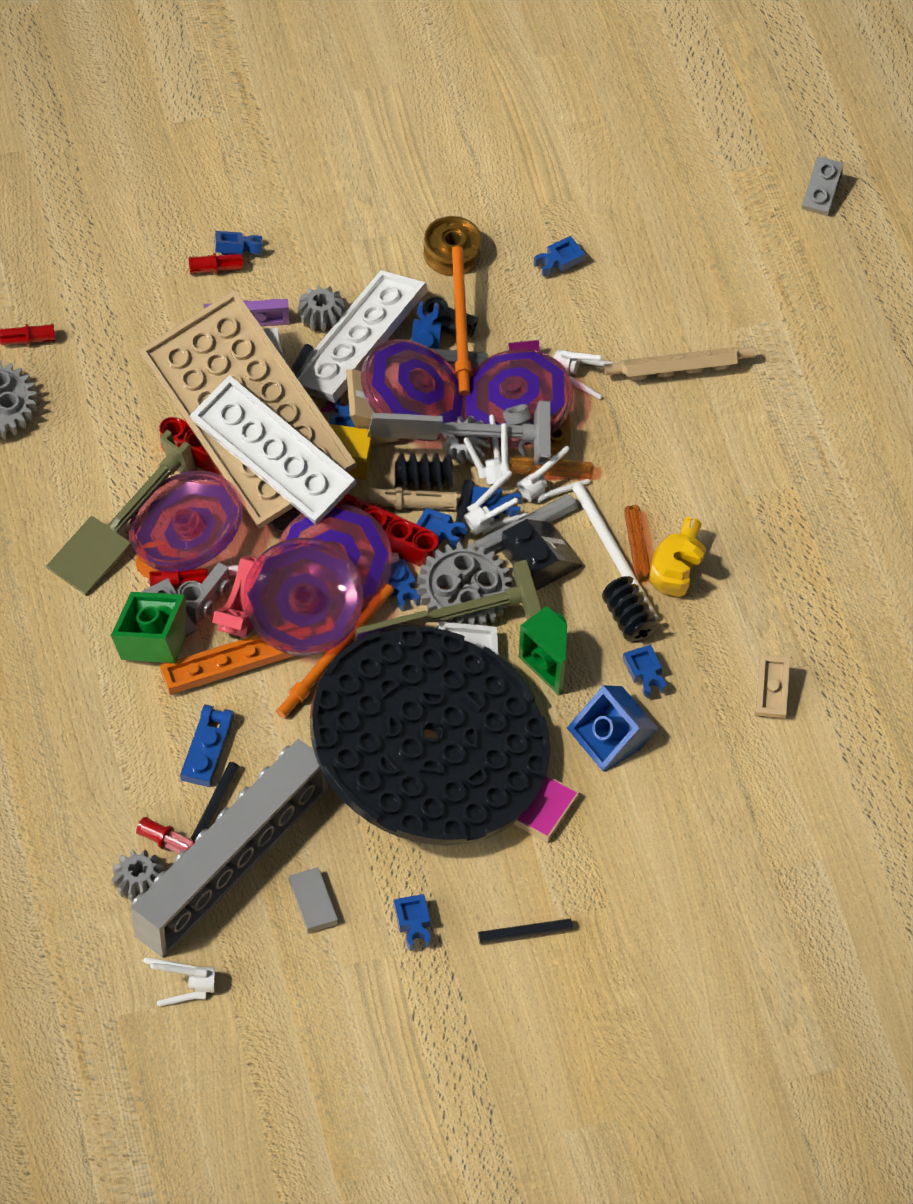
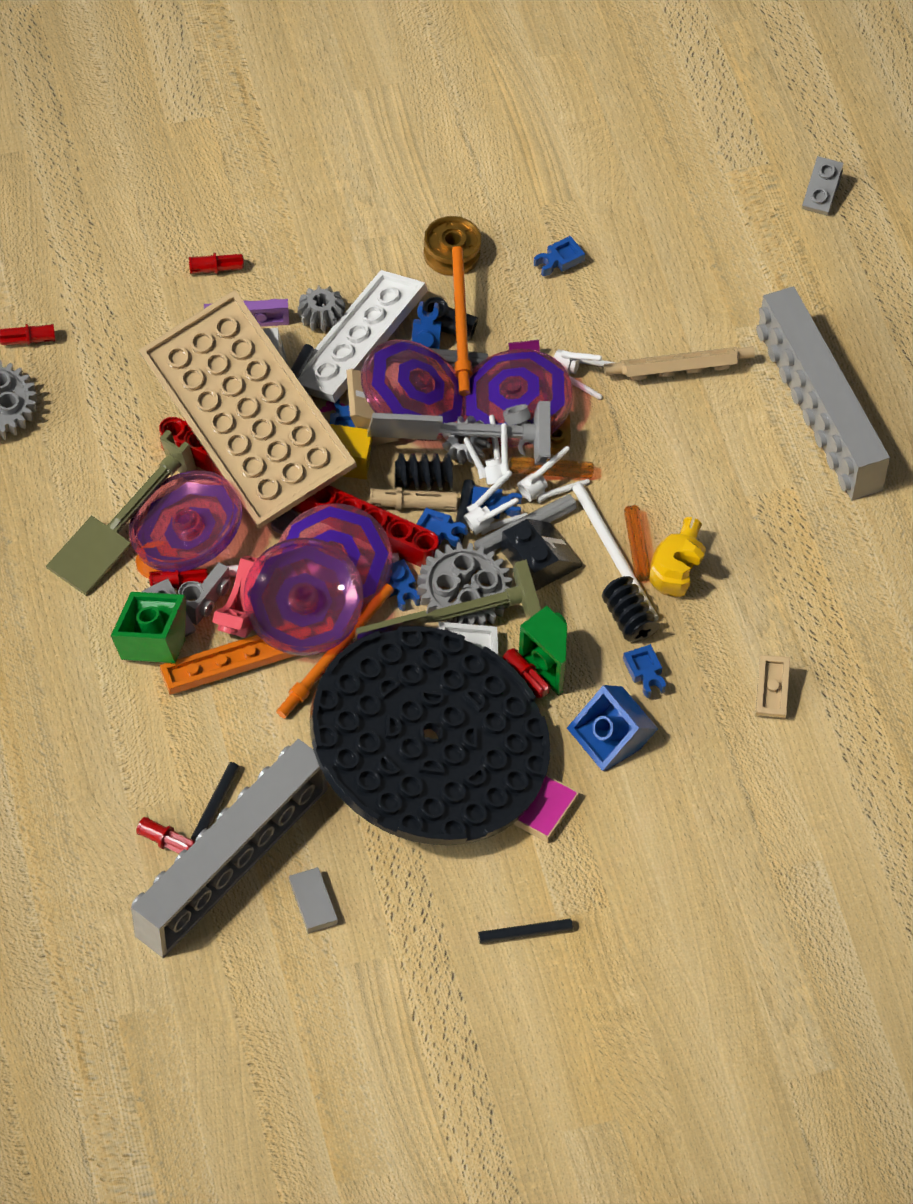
light grey gear [112,849,165,903] -> none
white plant [143,957,215,1007] -> none
blue plate [180,704,234,787] -> none
white plate [190,375,357,525] -> none
blue plate [214,231,263,255] -> none
blue plate [393,894,431,951] -> none
none -> red axle [502,648,551,699]
none -> light grey brick [756,286,890,501]

